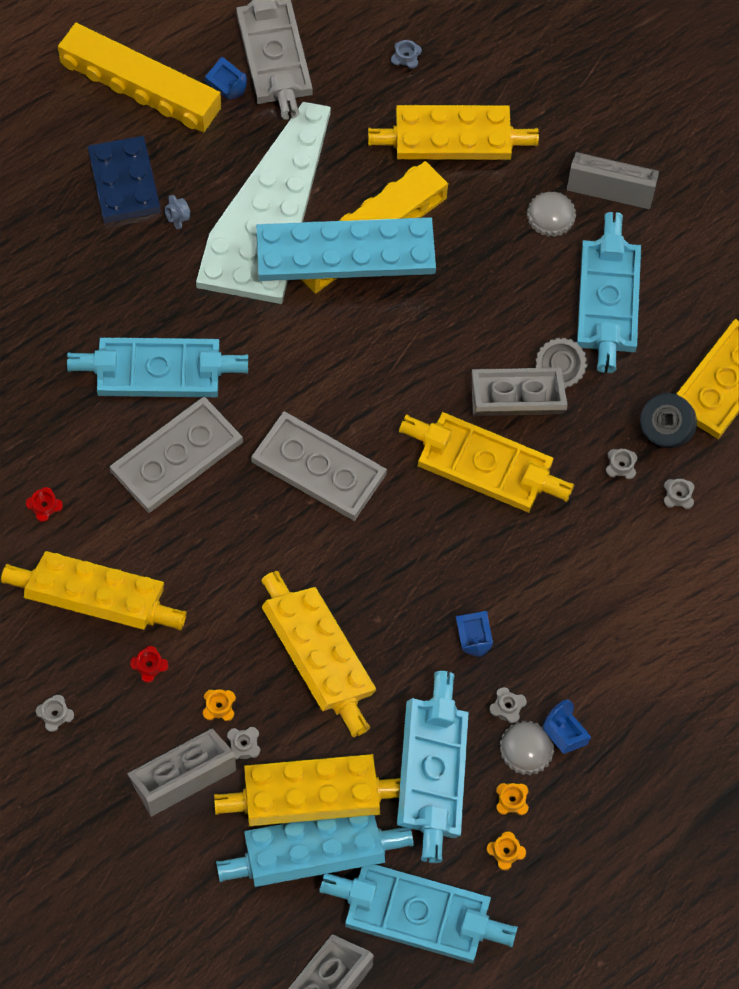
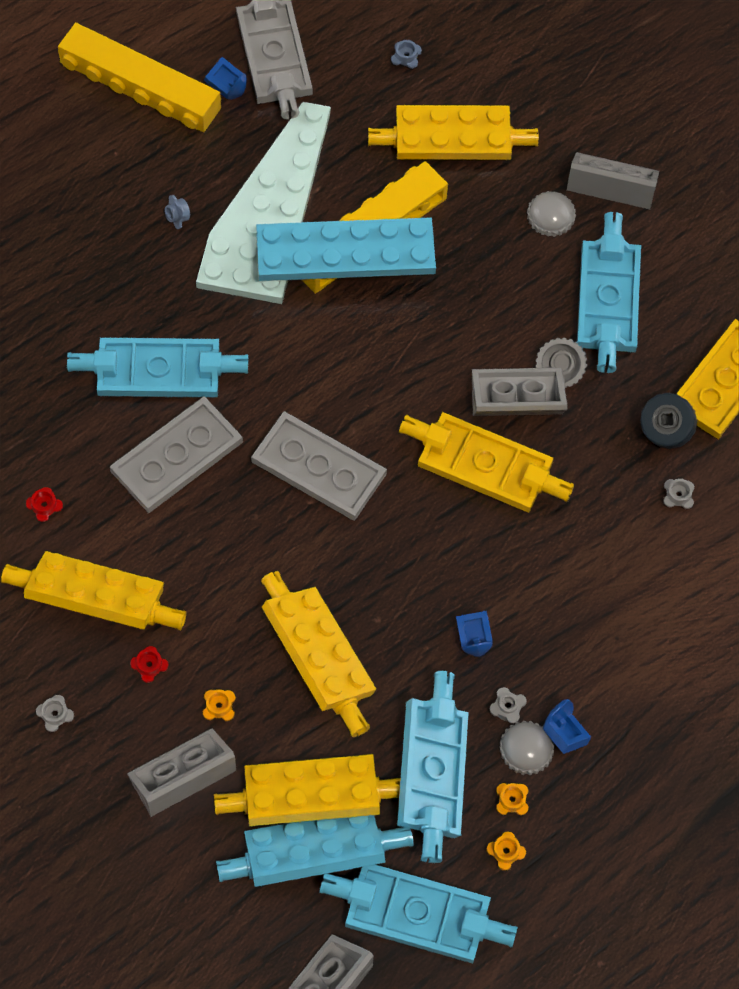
dark blue plate [88,136,161,223] -> none
light grey plate [227,727,260,760] -> none
light grey plate [606,449,638,479] -> none

